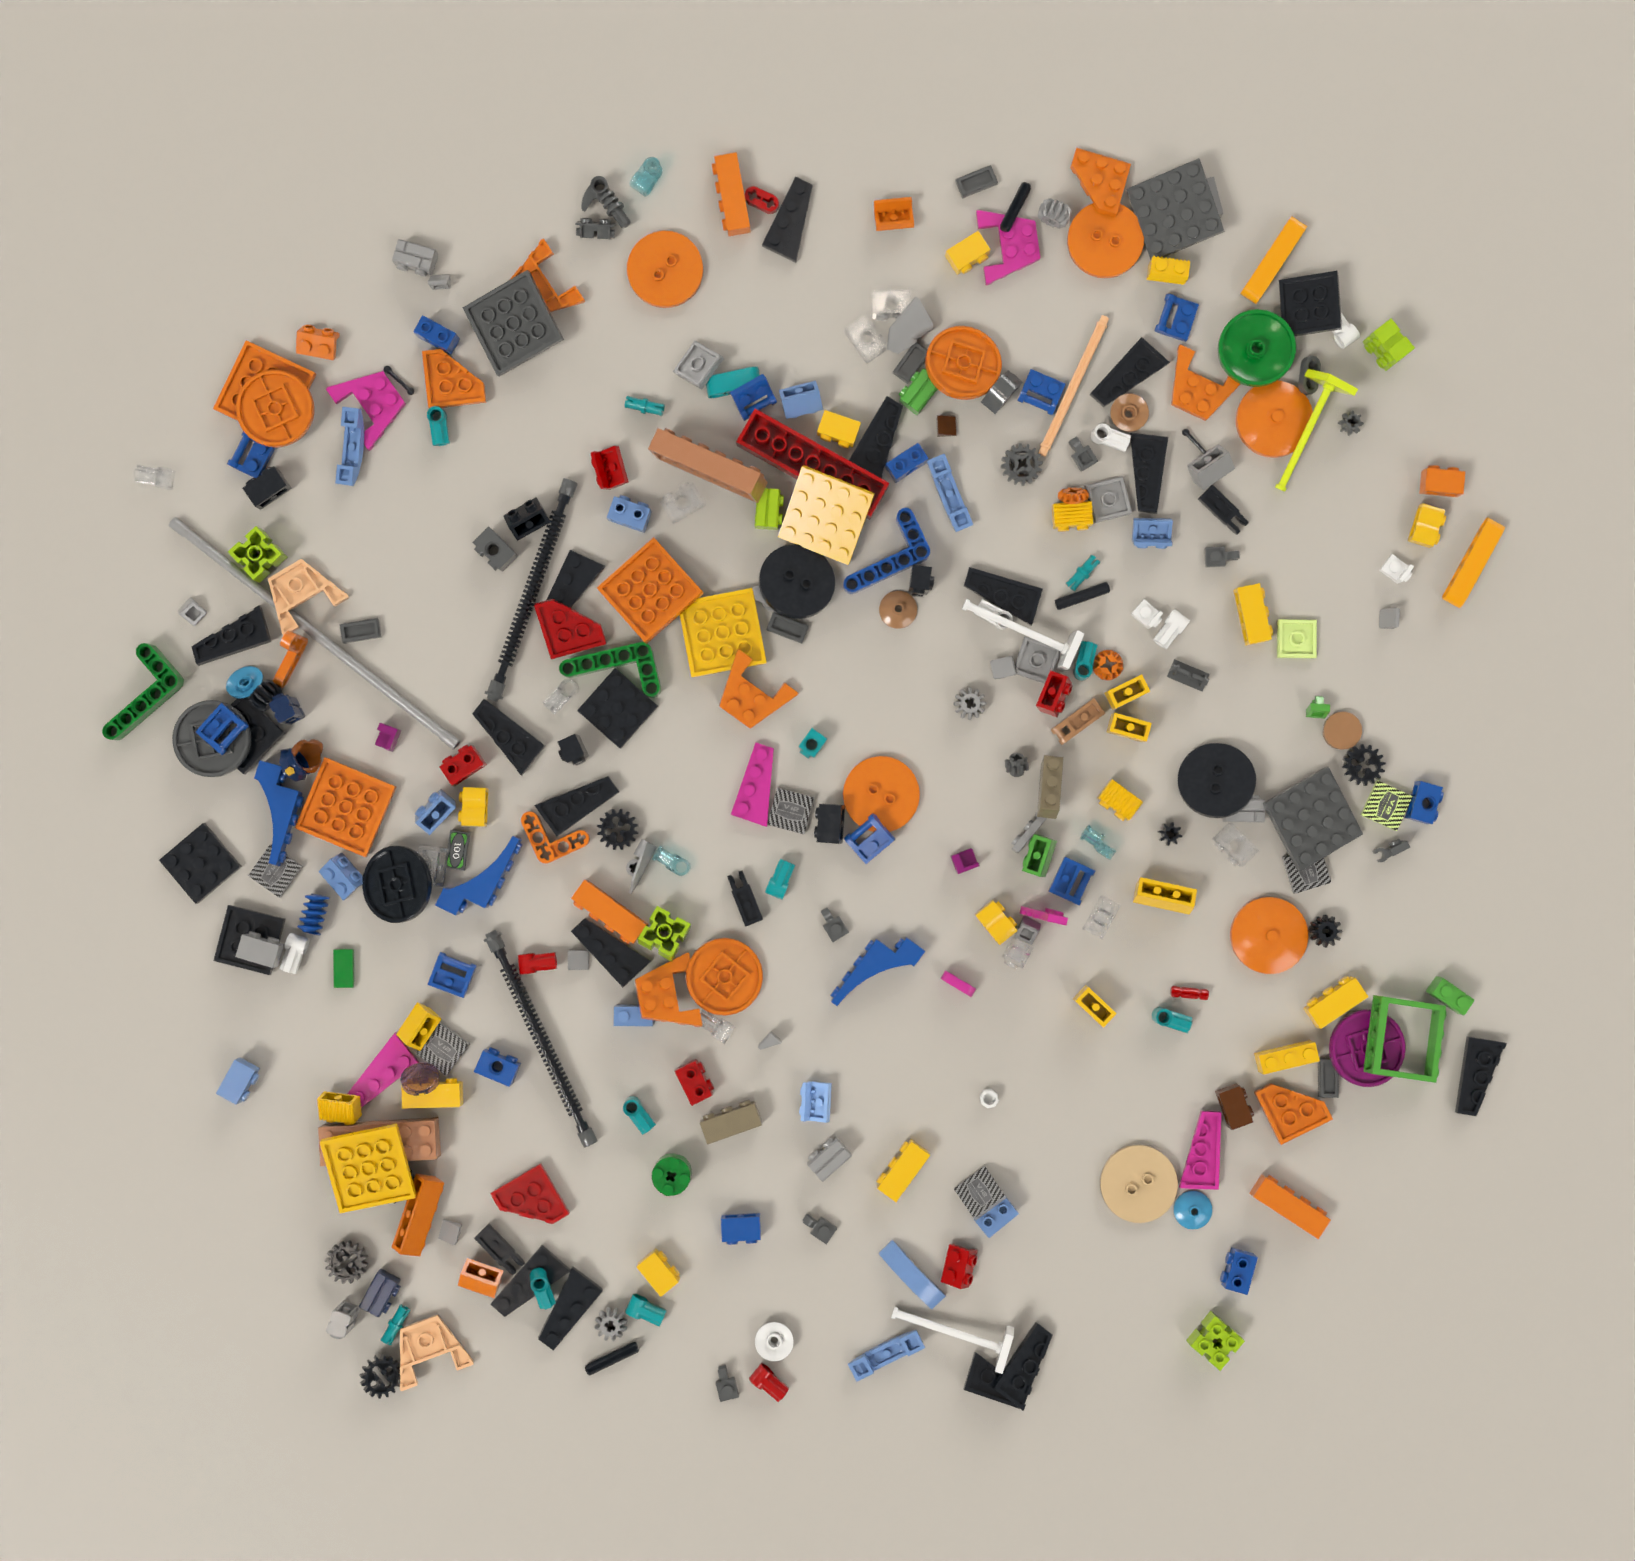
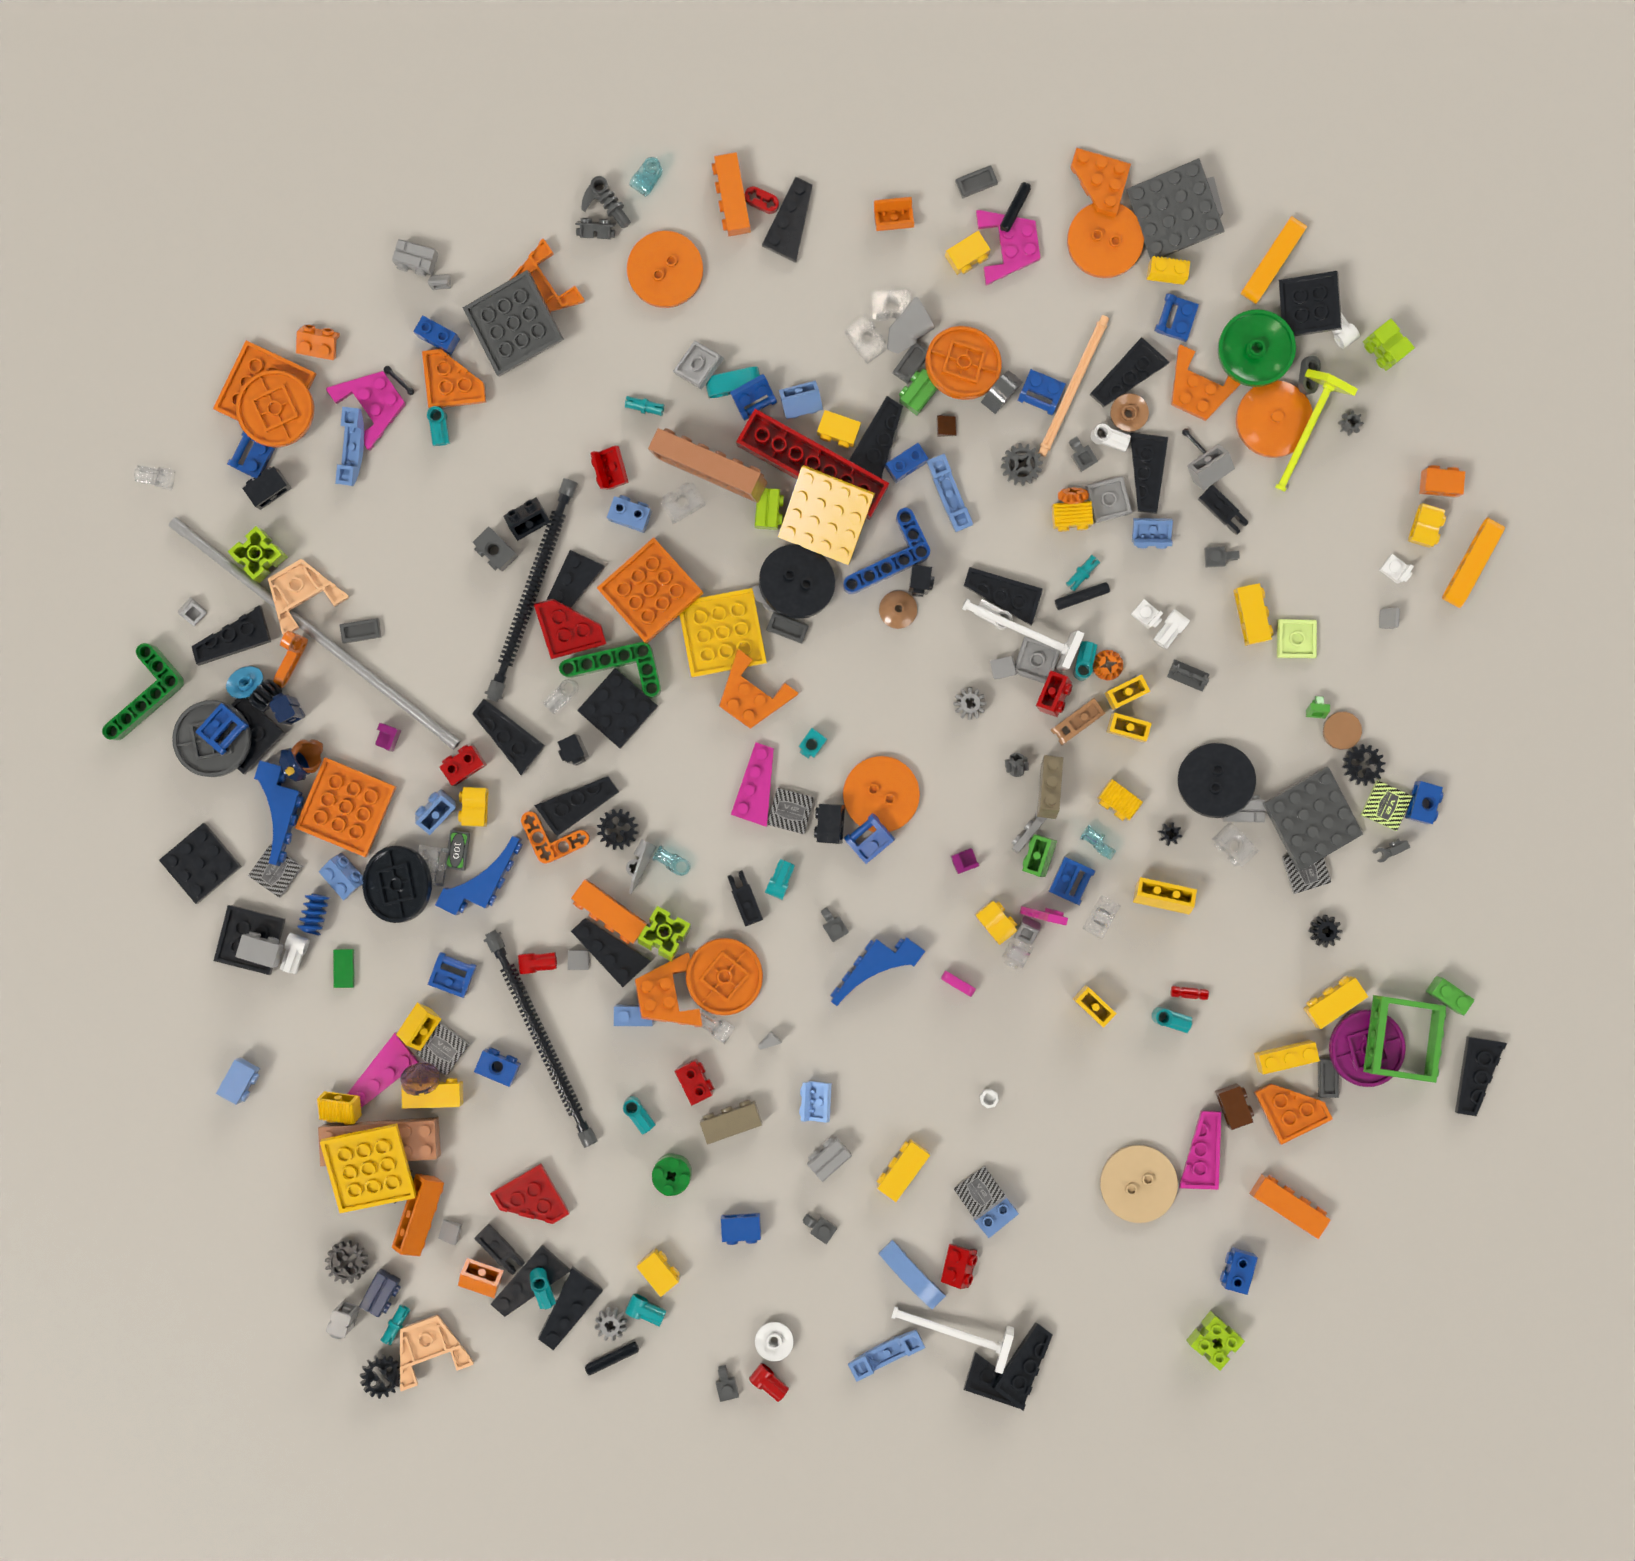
light grey gear [1038,198,1072,229] -> none
dark azure dish [1173,1190,1212,1229] -> none
orange dish [1230,897,1308,974] -> none

